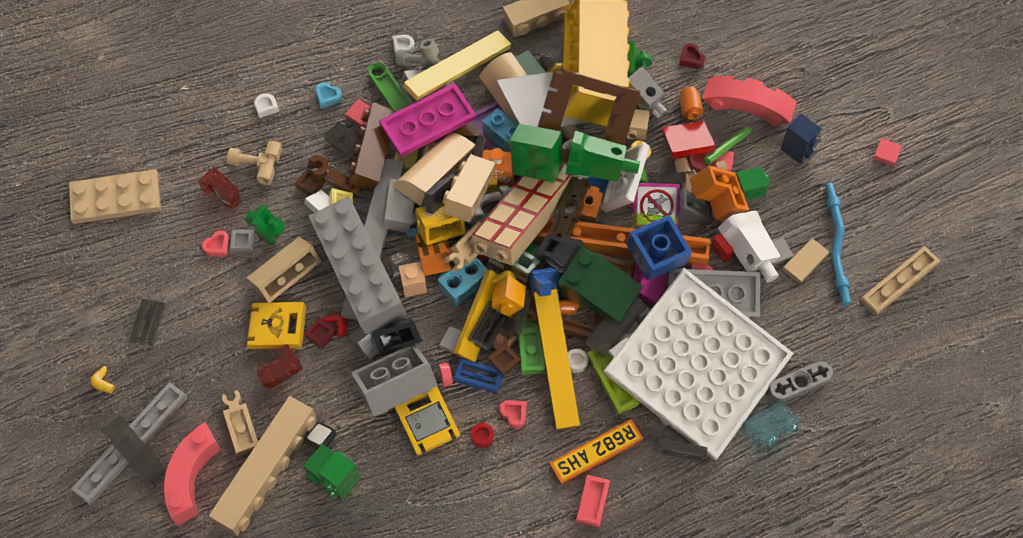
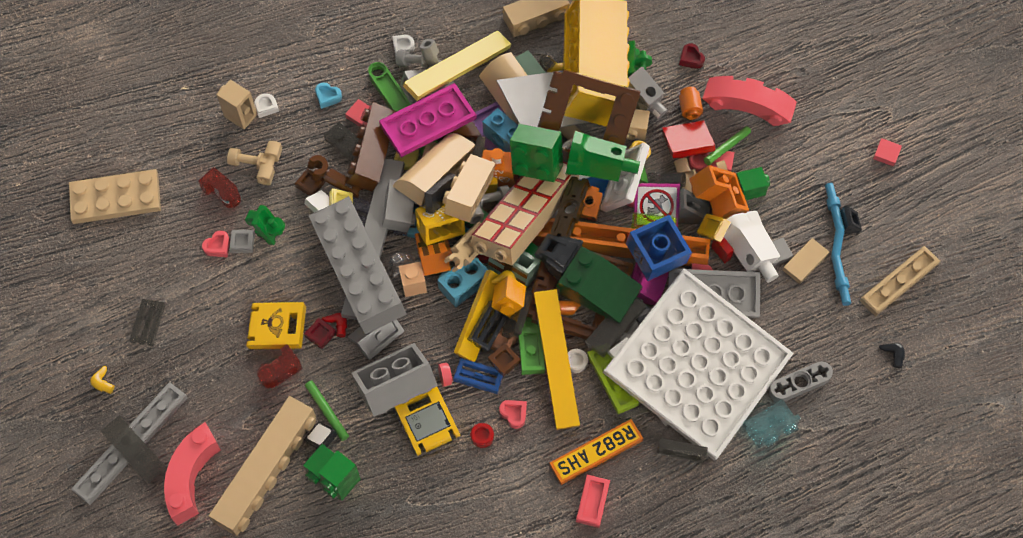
tan plate [222,390,258,456] -> none
tan brick [247,237,322,303] -> none
black slope [372,318,422,354] -> none
light grey tile [439,326,462,357] -> none
blue piece [531,267,560,297] -> none
dark blue brick [781,113,822,164] -> none
none -> tan brick [216,80,258,129]
none -> bright green bar [305,380,349,441]
none -> yellow tile [697,214,731,242]
none -> black slope [840,205,862,234]
none -> black animal [879,343,905,368]

